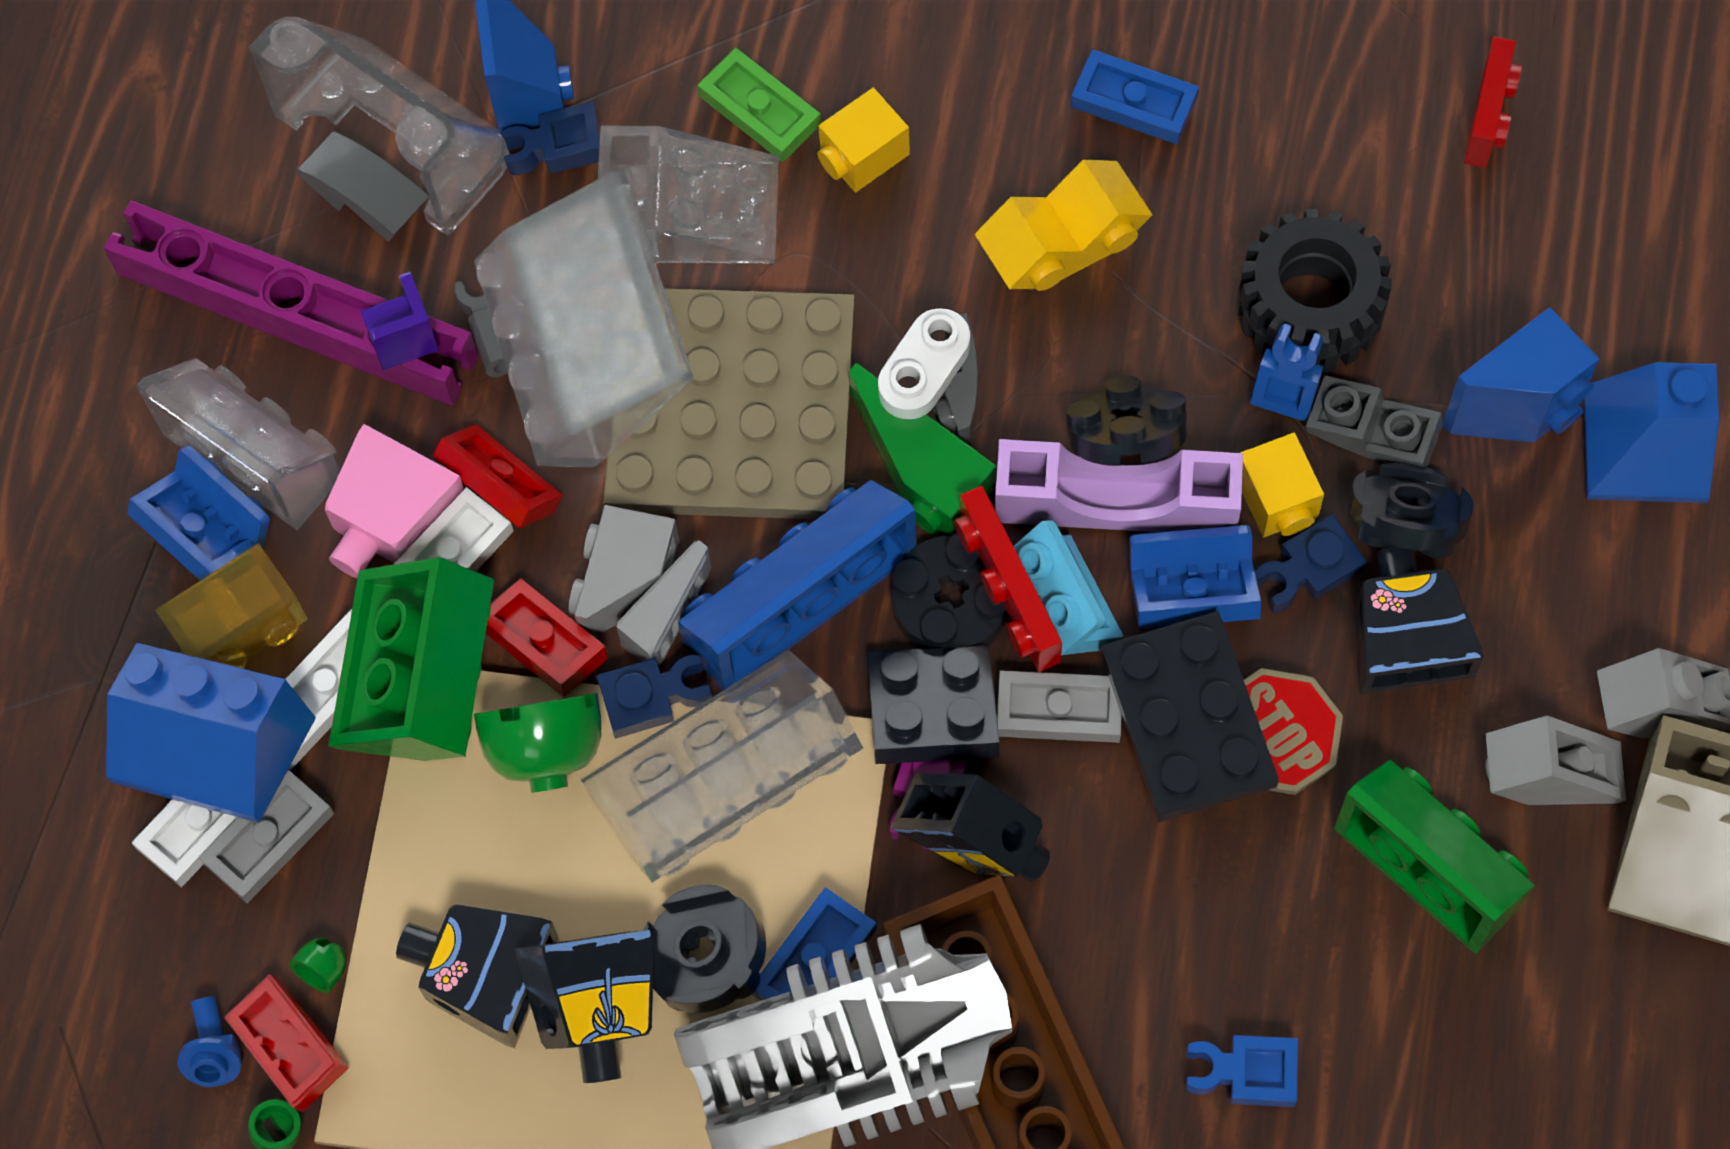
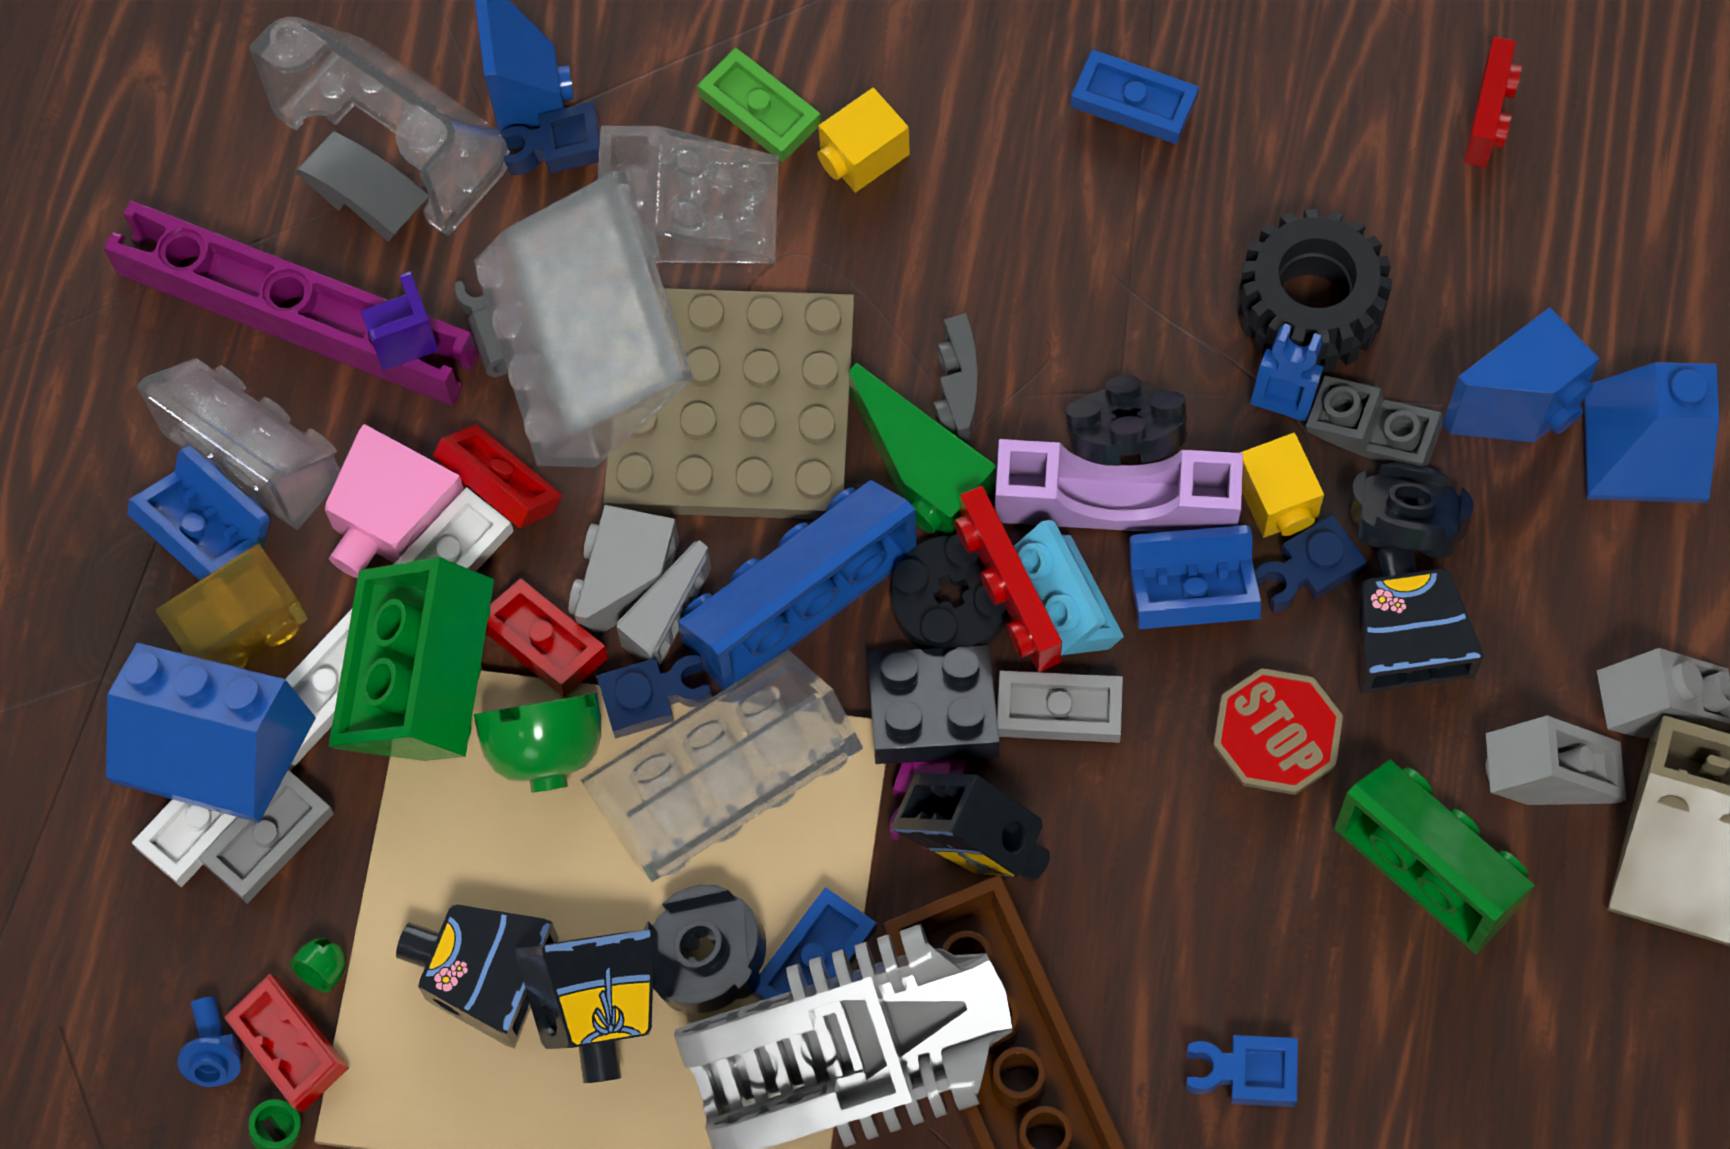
white plate [878,308,970,420] -> none
yellow brick [974,160,1153,291] -> none
black plate [1101,611,1279,823] -> none

